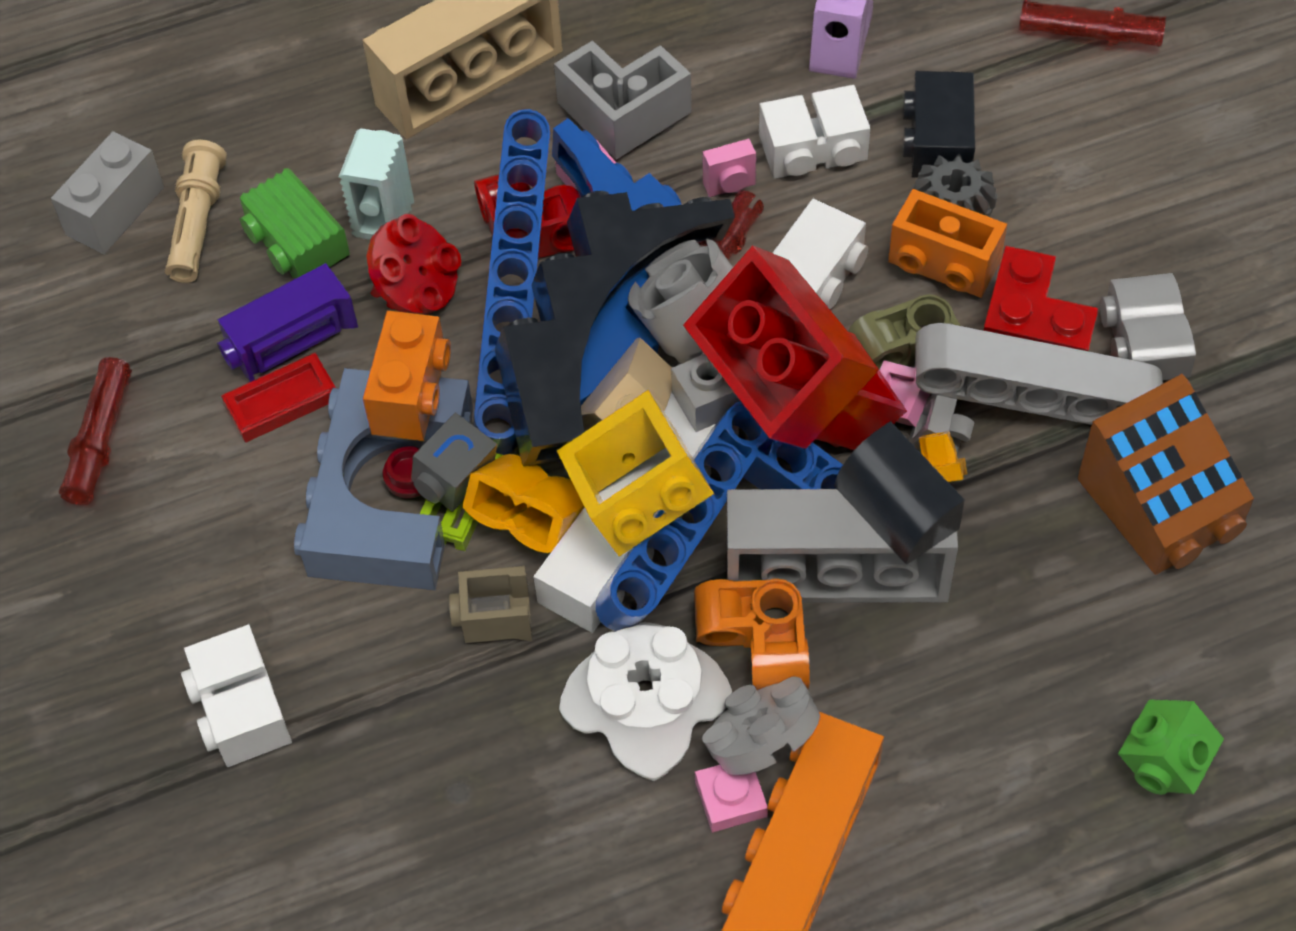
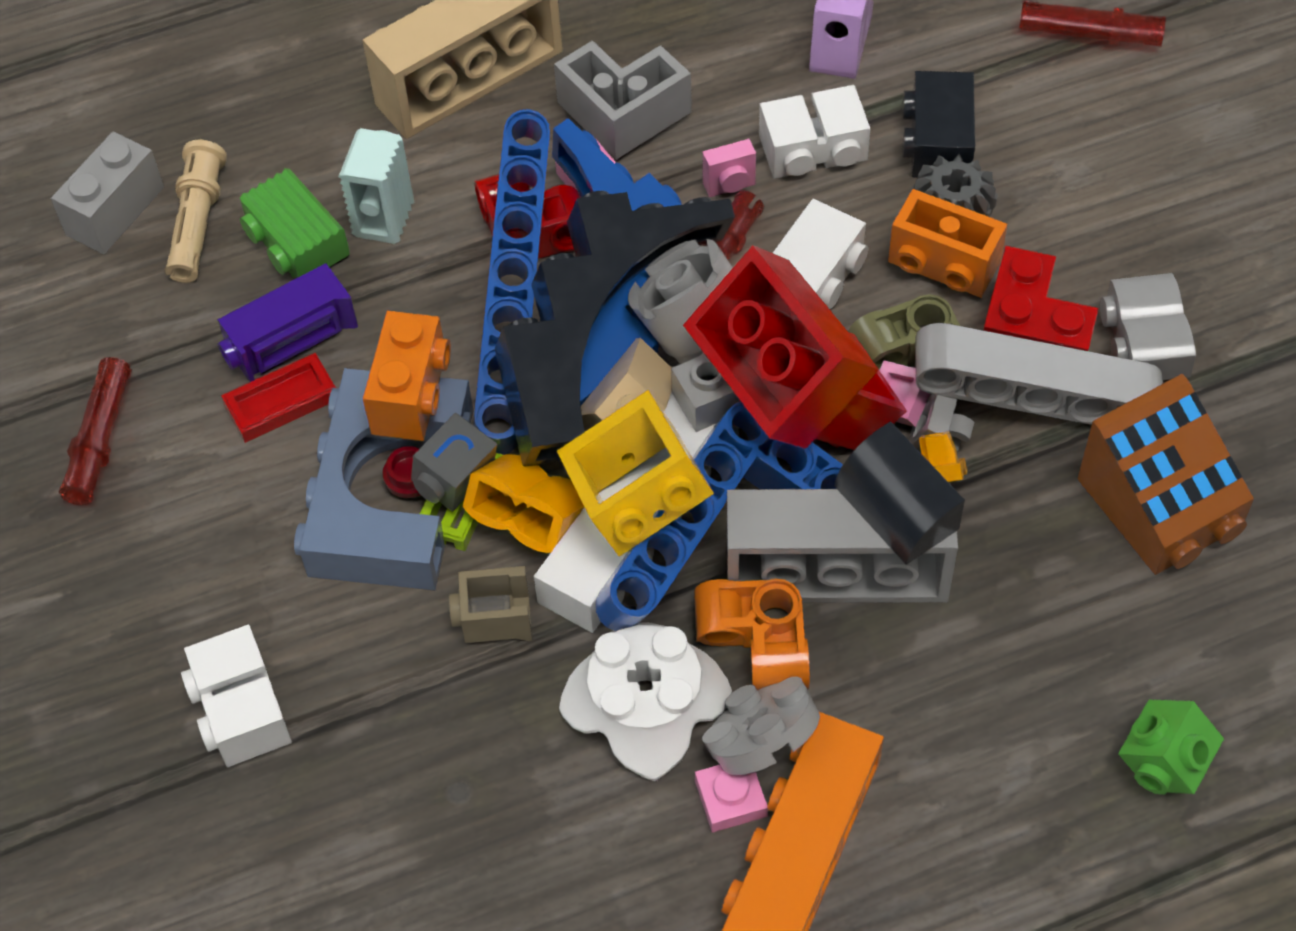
red plate [366,214,462,315] -> none

